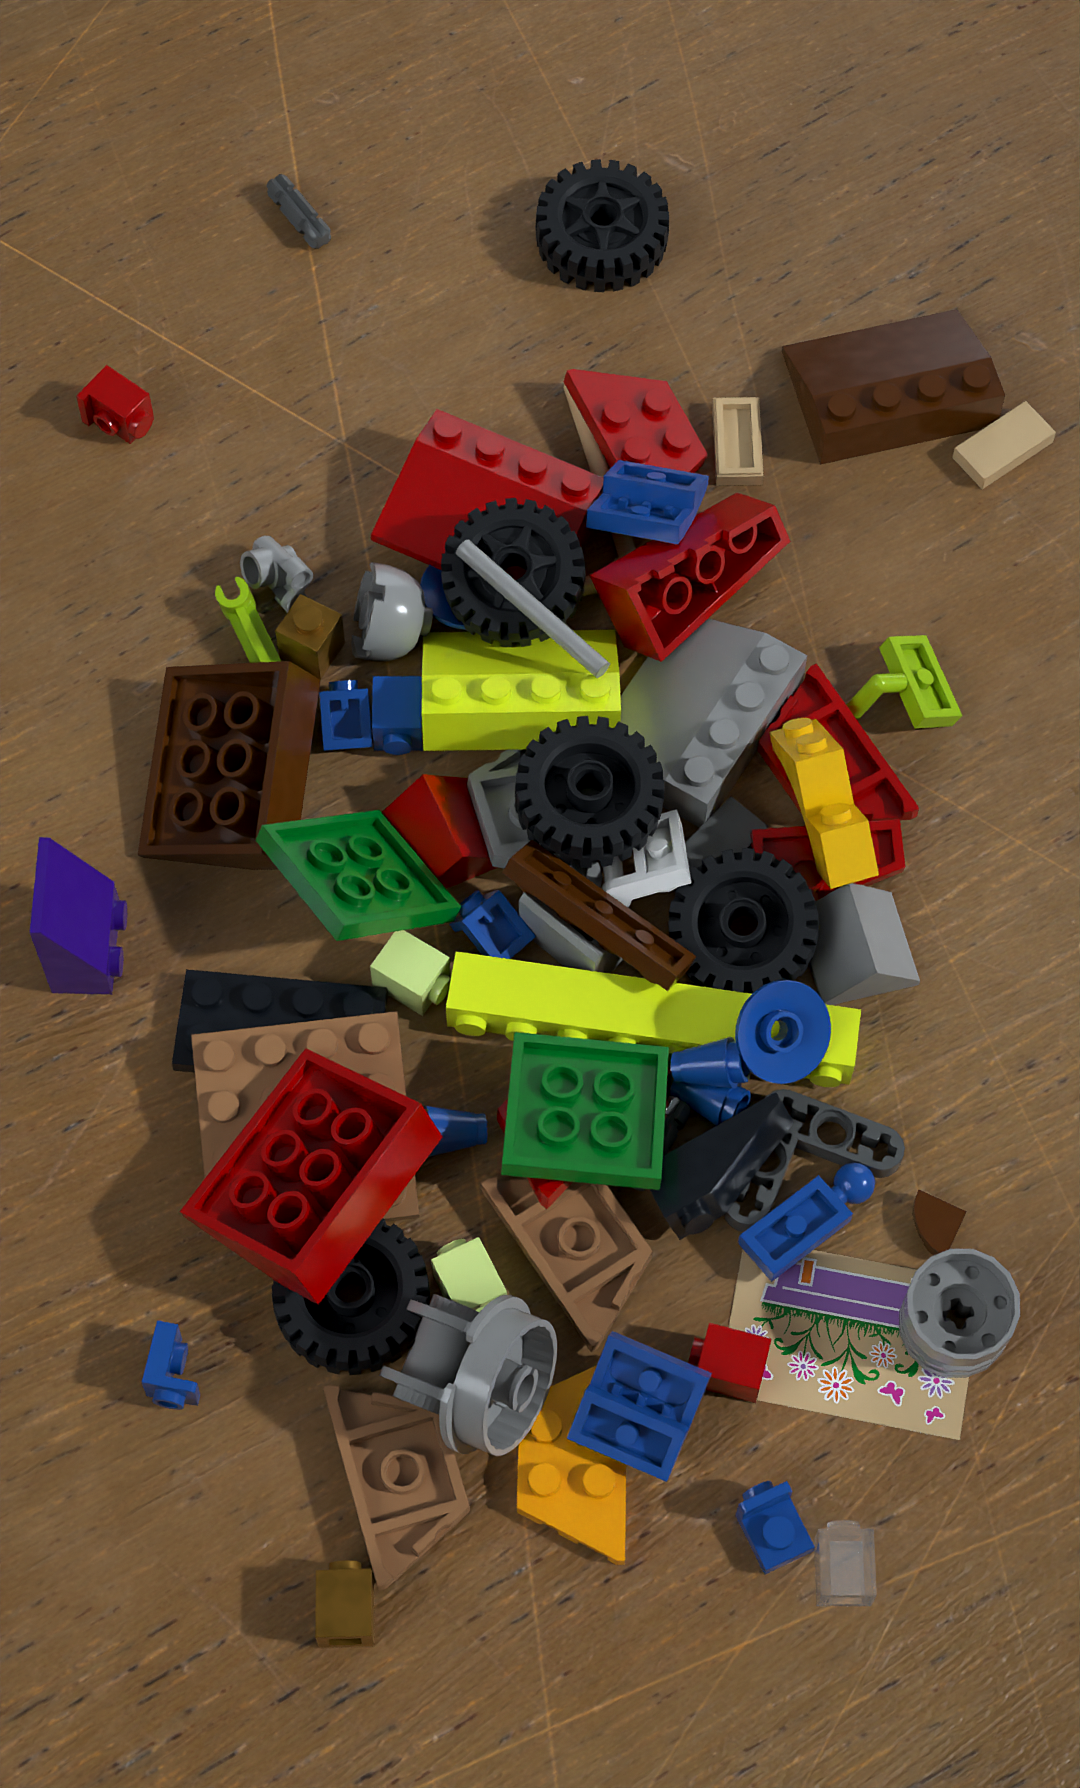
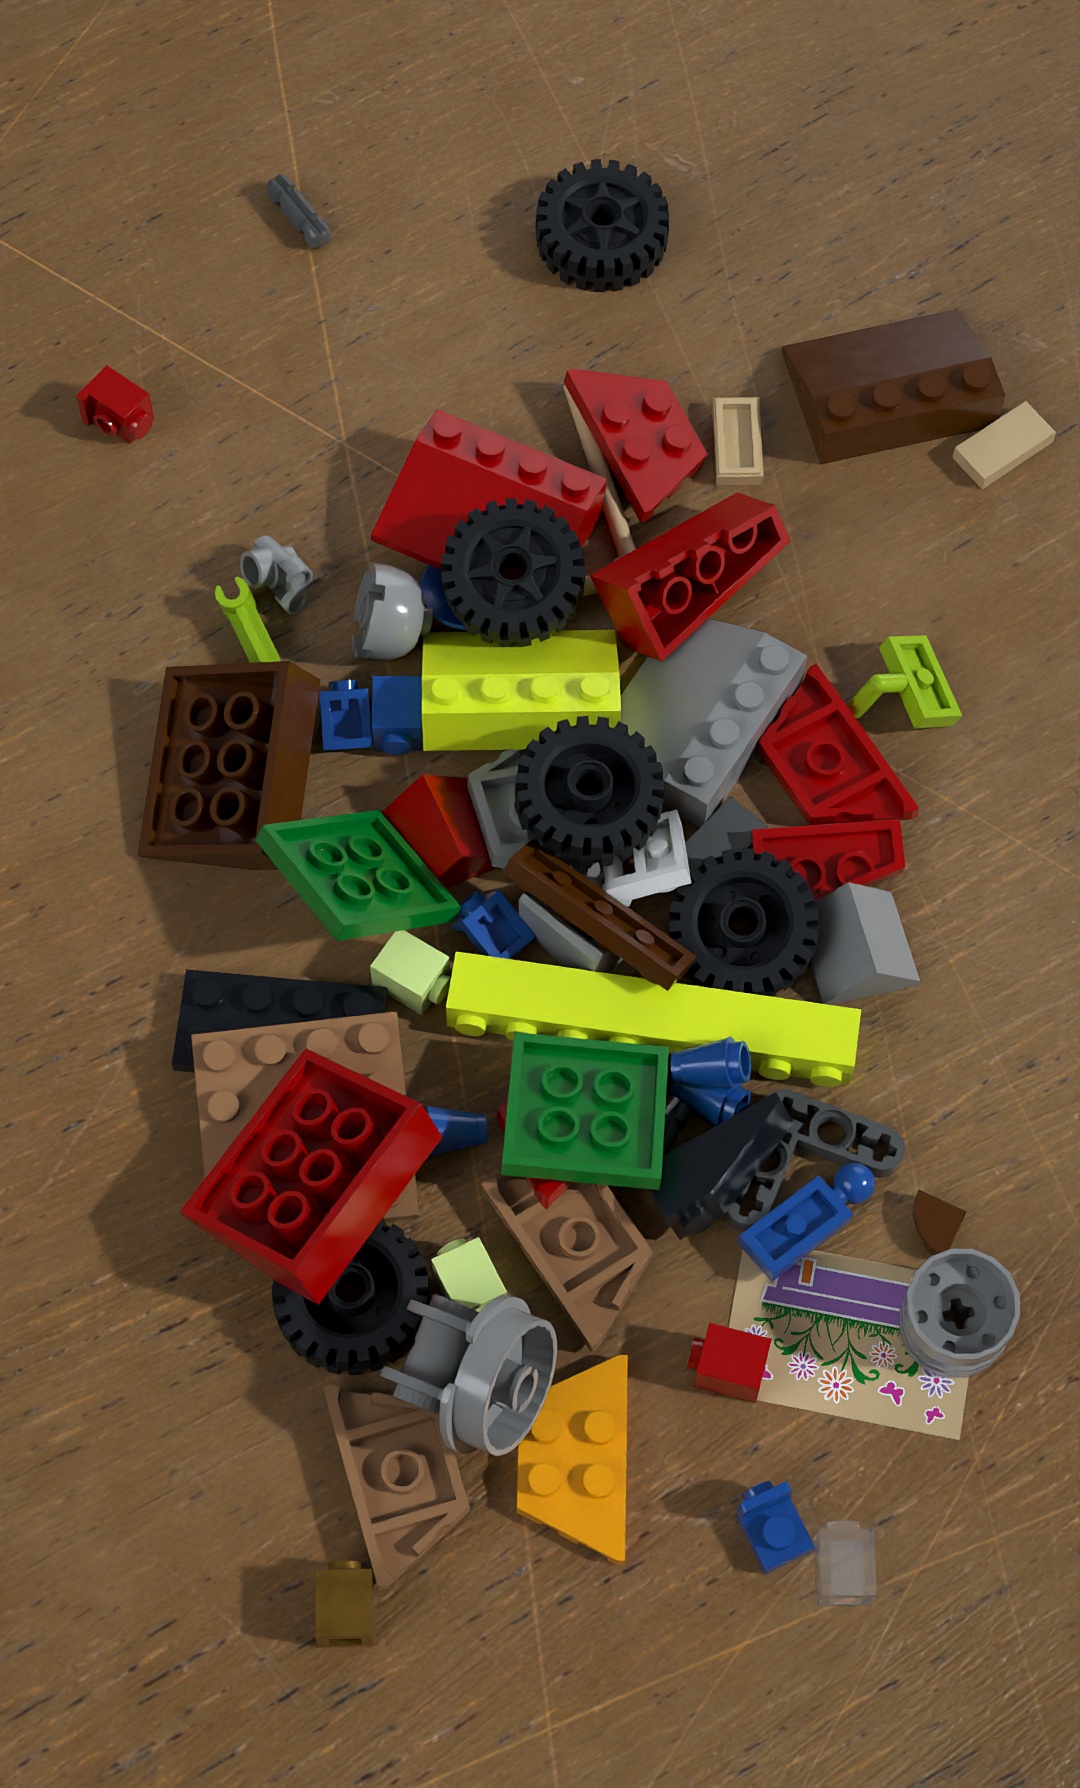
dark purple slope [30,837,127,995] -> none
blue bracket [142,1320,201,1410] -> none
pearl gold brick [275,594,345,680] -> none
light grey bar [456,540,610,678] -> none
blue slope [567,1331,712,1482] -> none
blue slope [586,460,709,544] -> none
blue dish [735,980,831,1084] -> none
yellow arch [769,718,879,889] -> none

